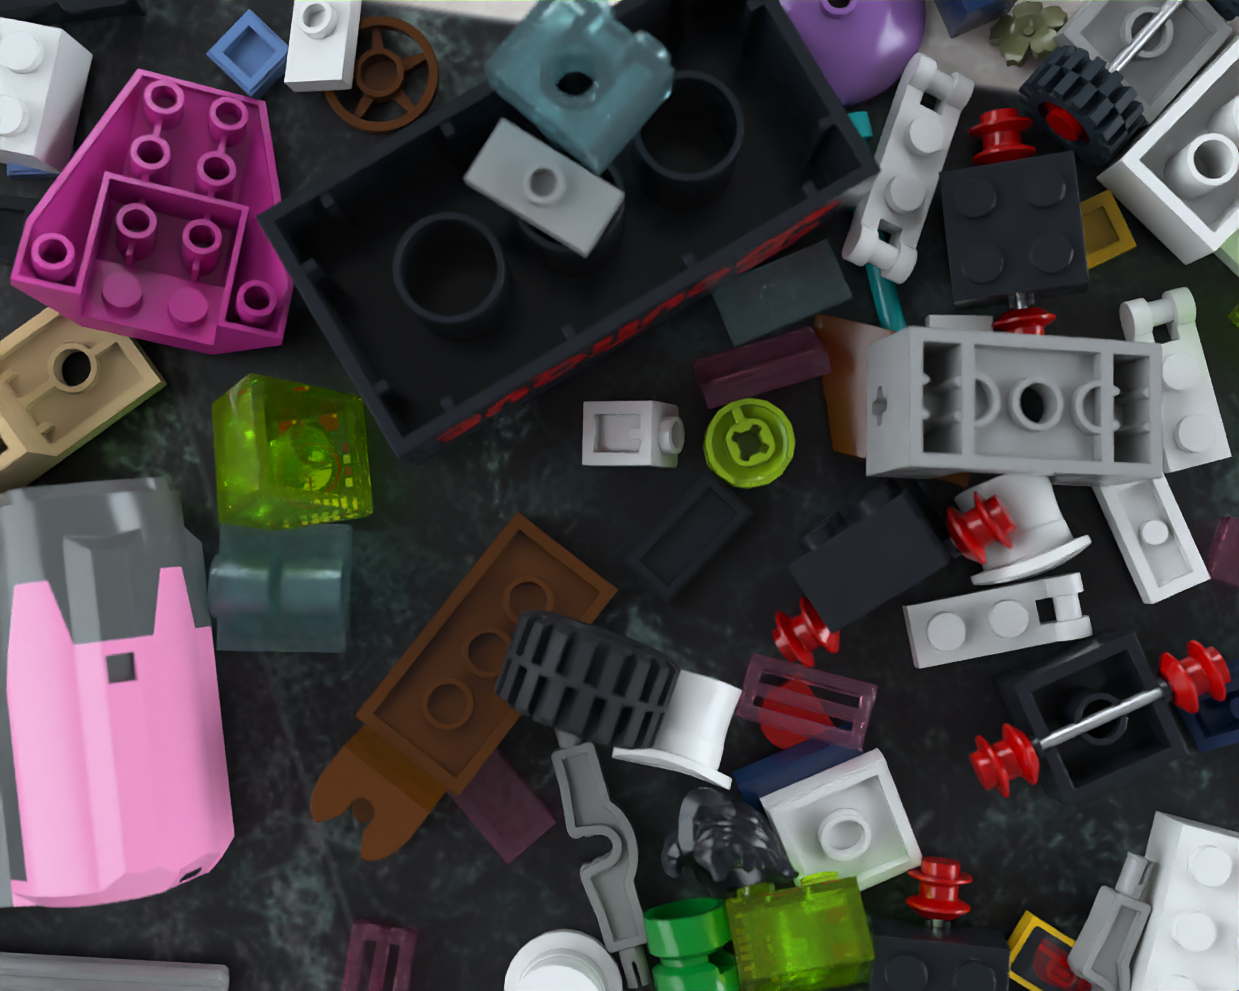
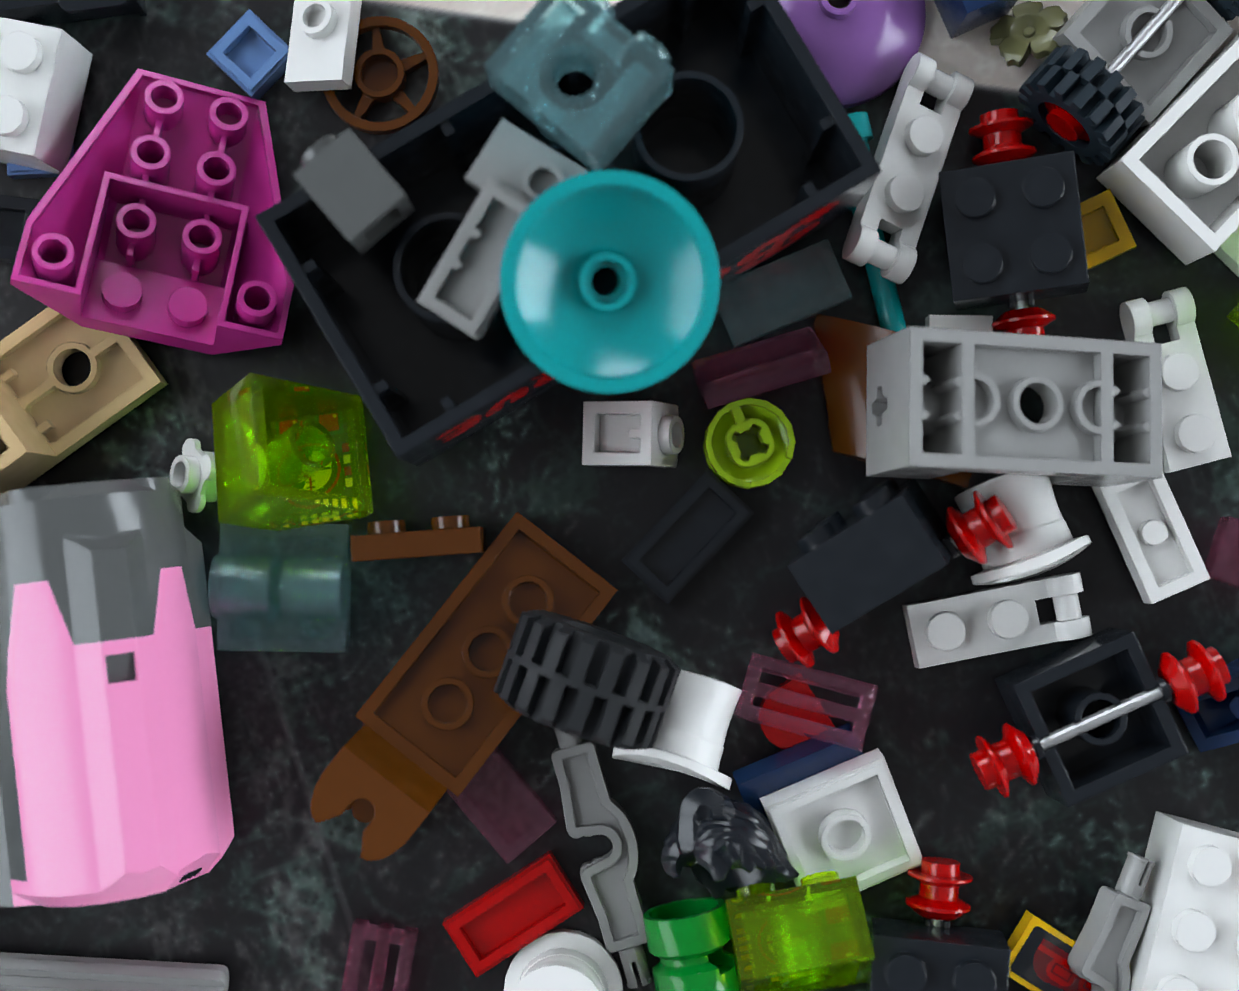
none -> white plate [170,438,227,513]
none -> dark grey brick [293,128,415,255]
none -> reddish brown plate [350,515,487,562]
none -> light grey plate [416,177,532,340]
none -> red tile [442,850,584,978]
none -> teal dish [499,170,720,394]

